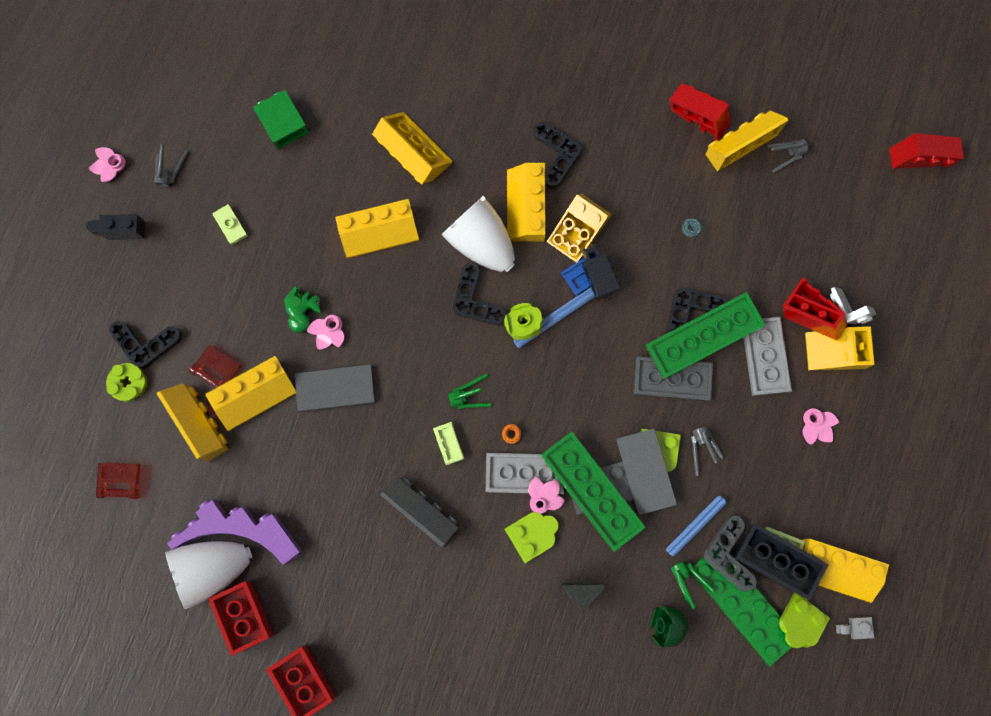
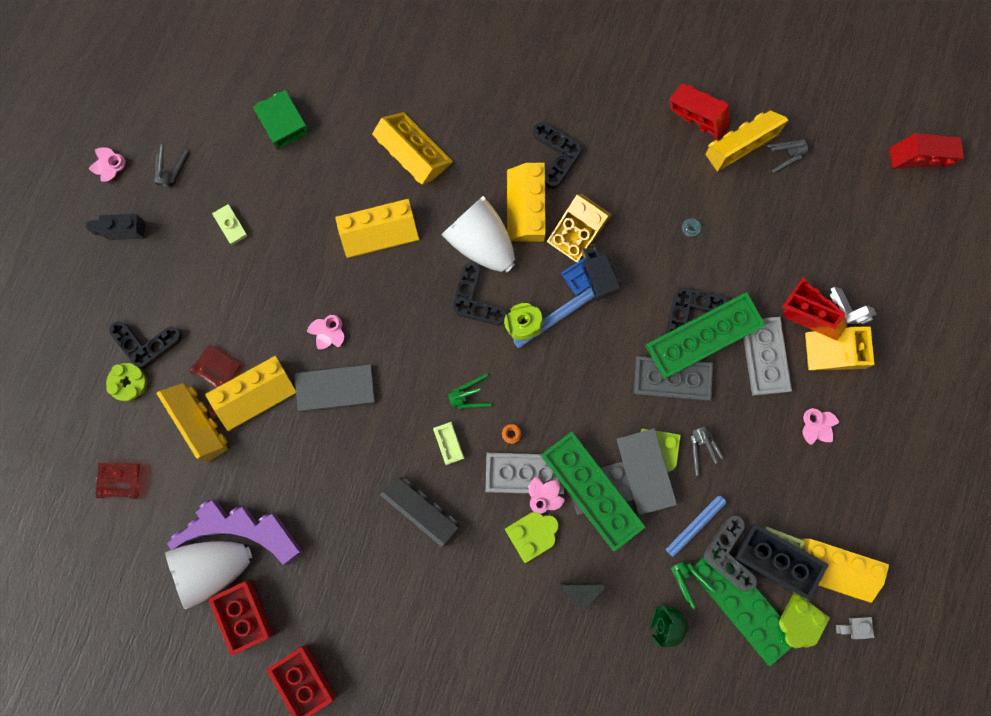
green animal [283,286,321,333] -> none

